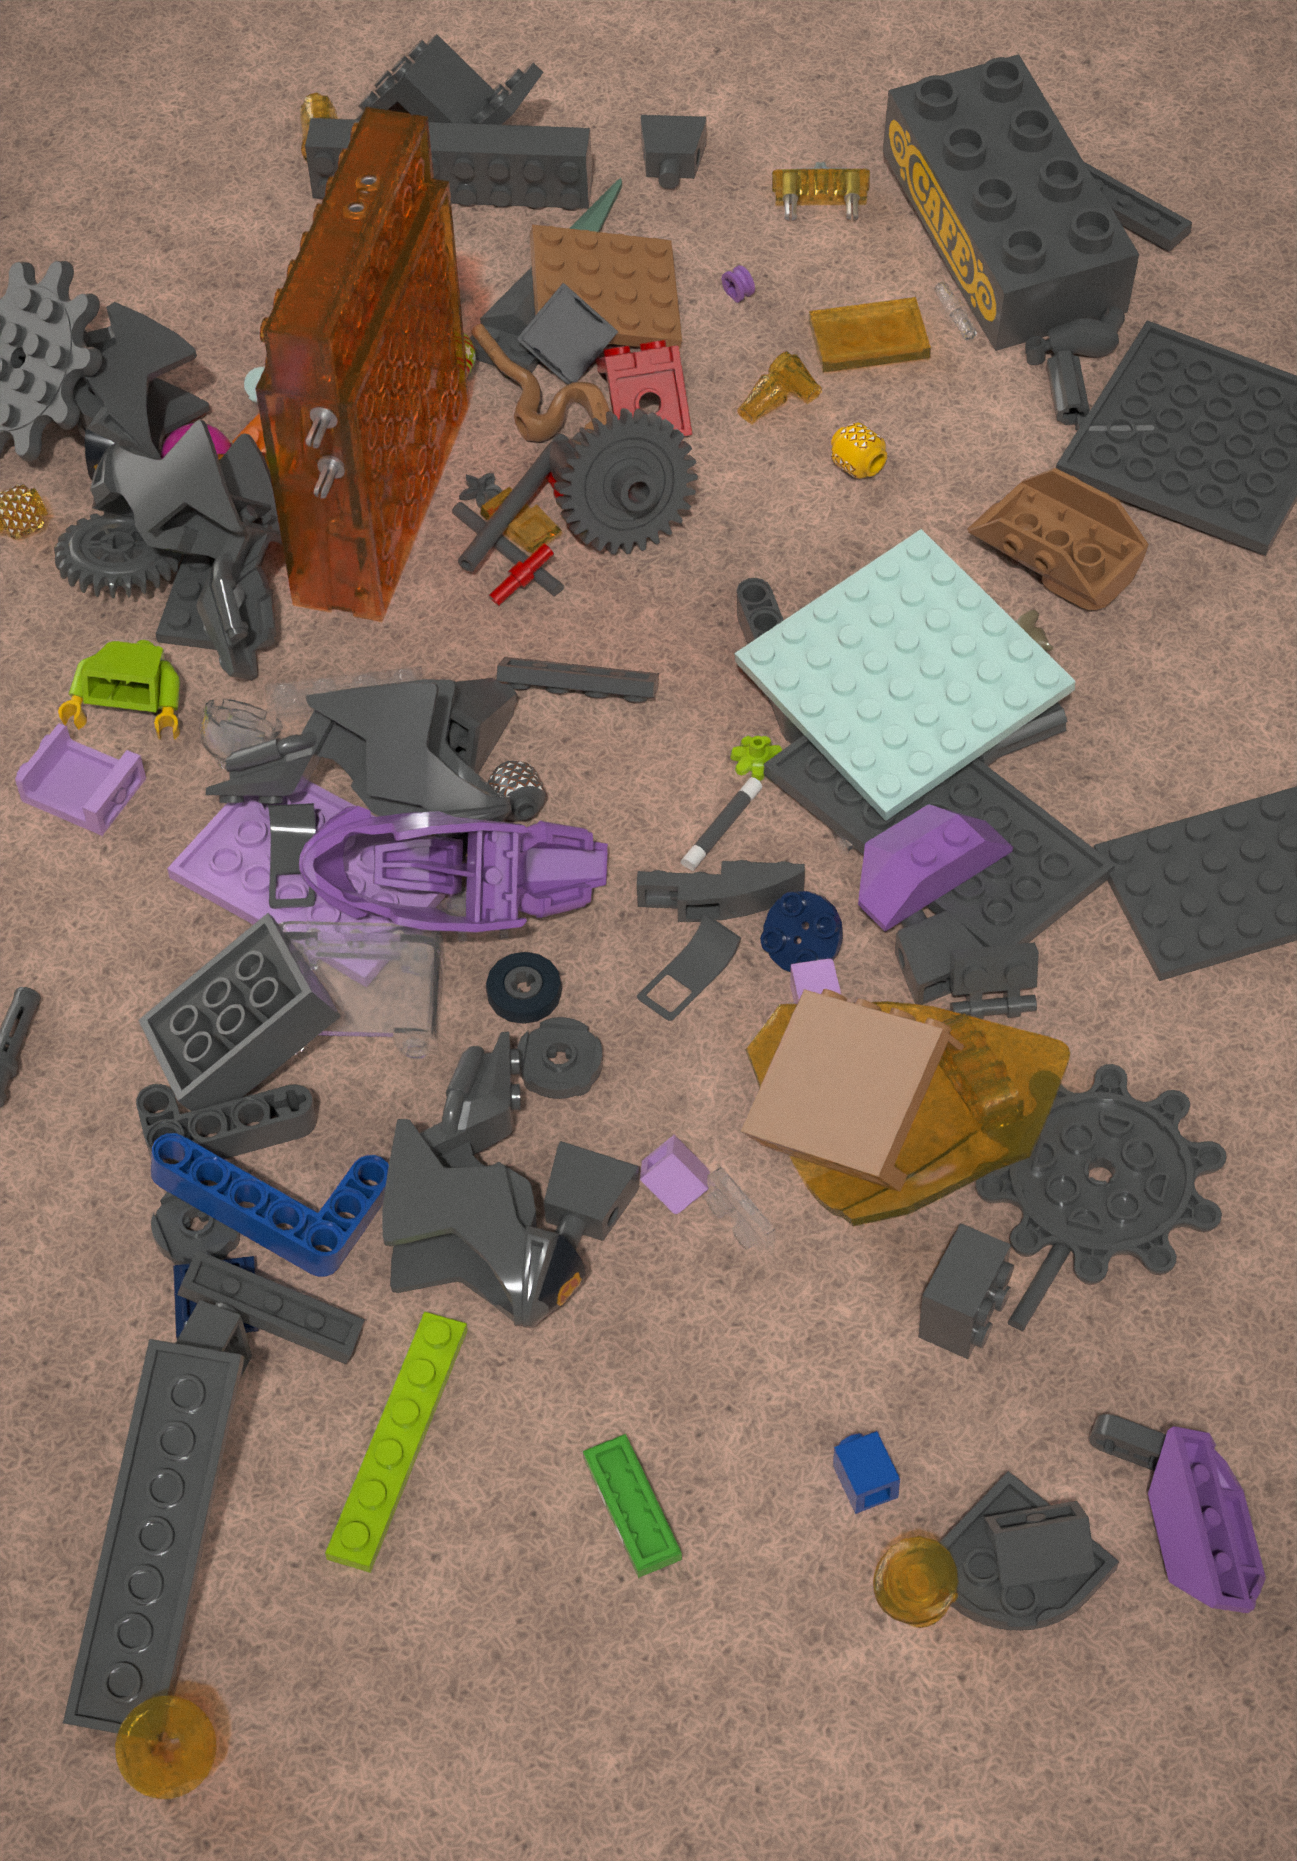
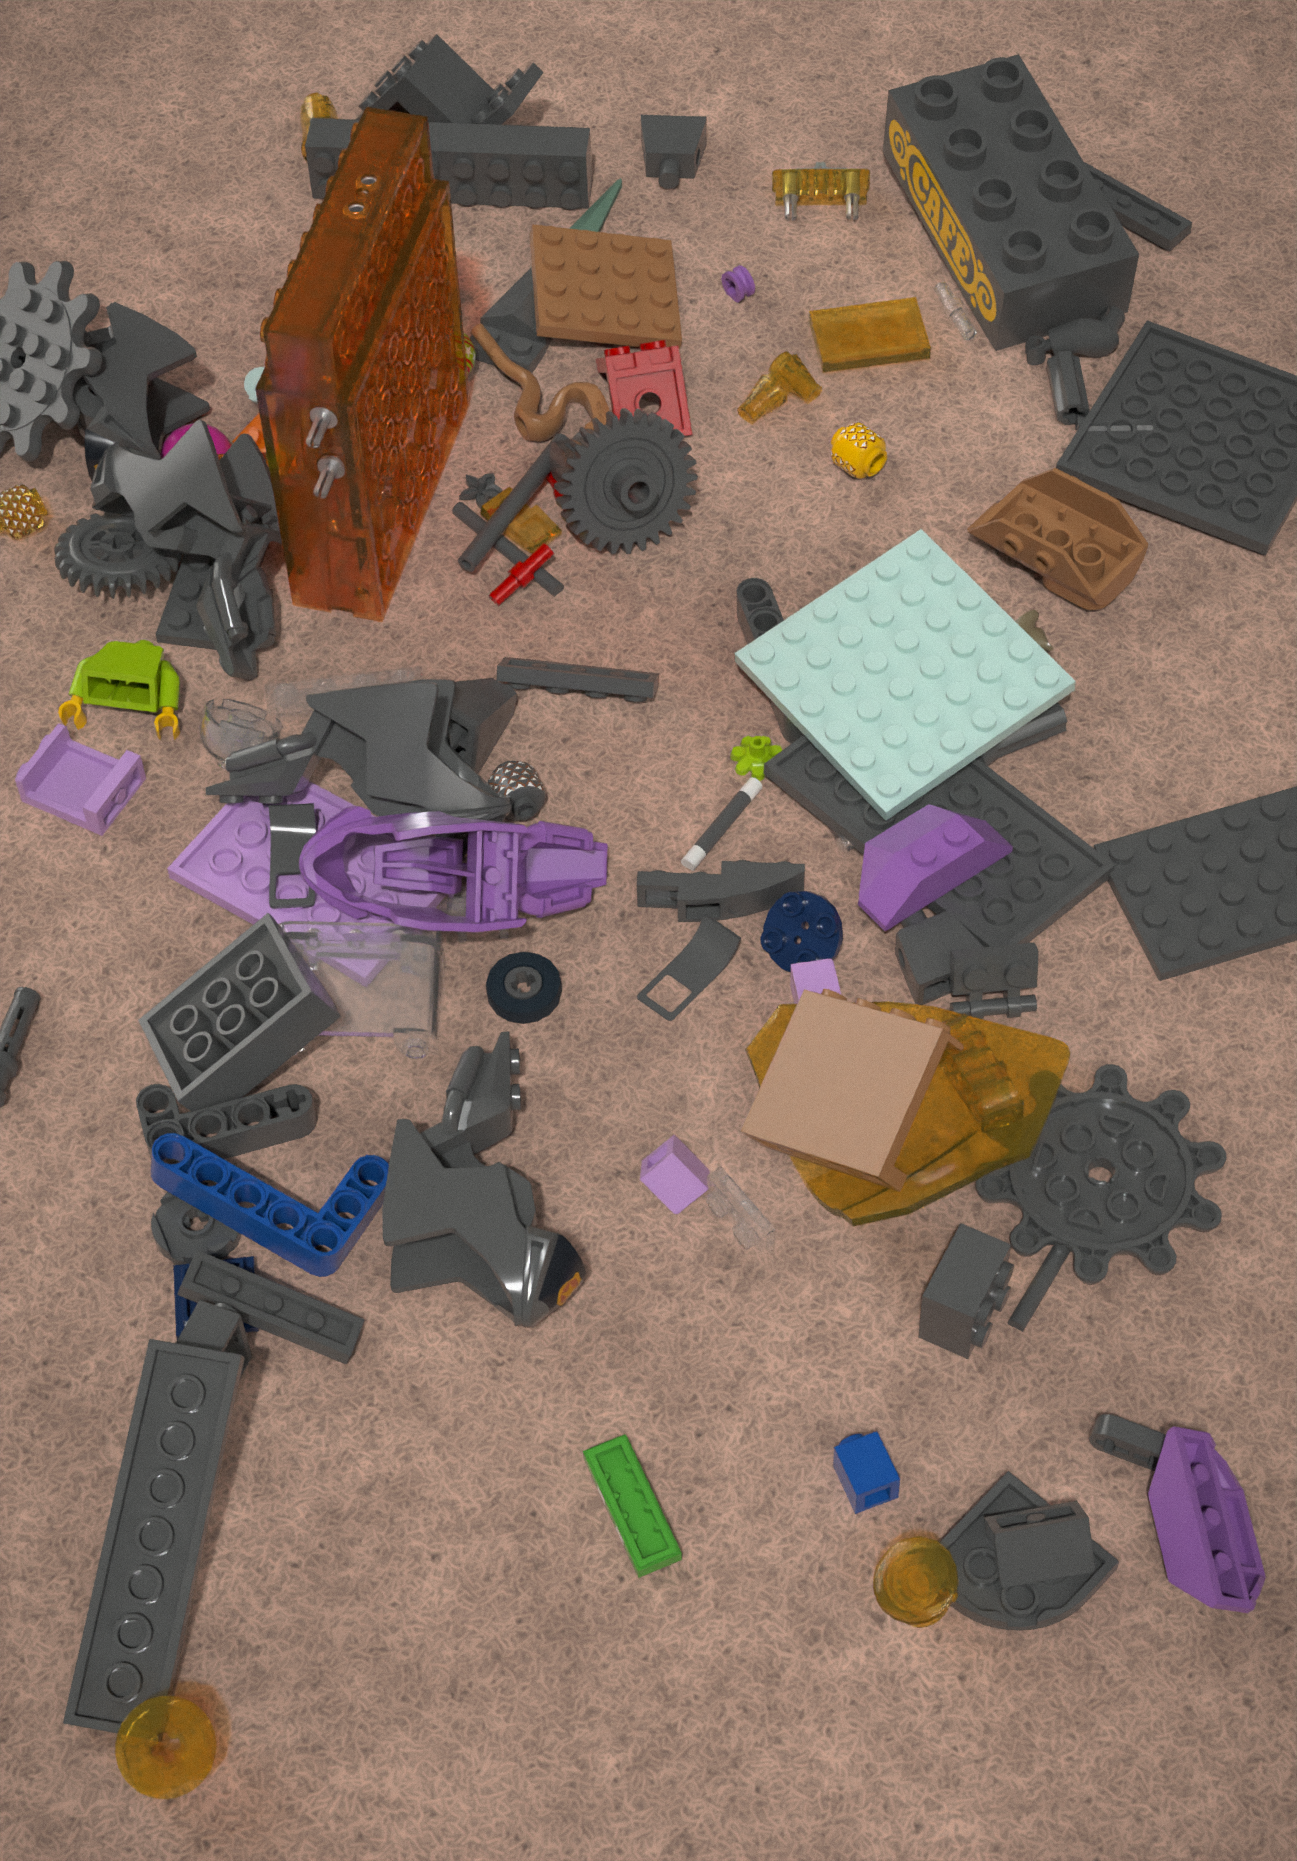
lime plate [325,1311,468,1573] -> none
piece [516,283,618,385] -> none
dark grey plate [517,1017,603,1099] -> none
dark grey torso [544,1141,640,1250] -> none

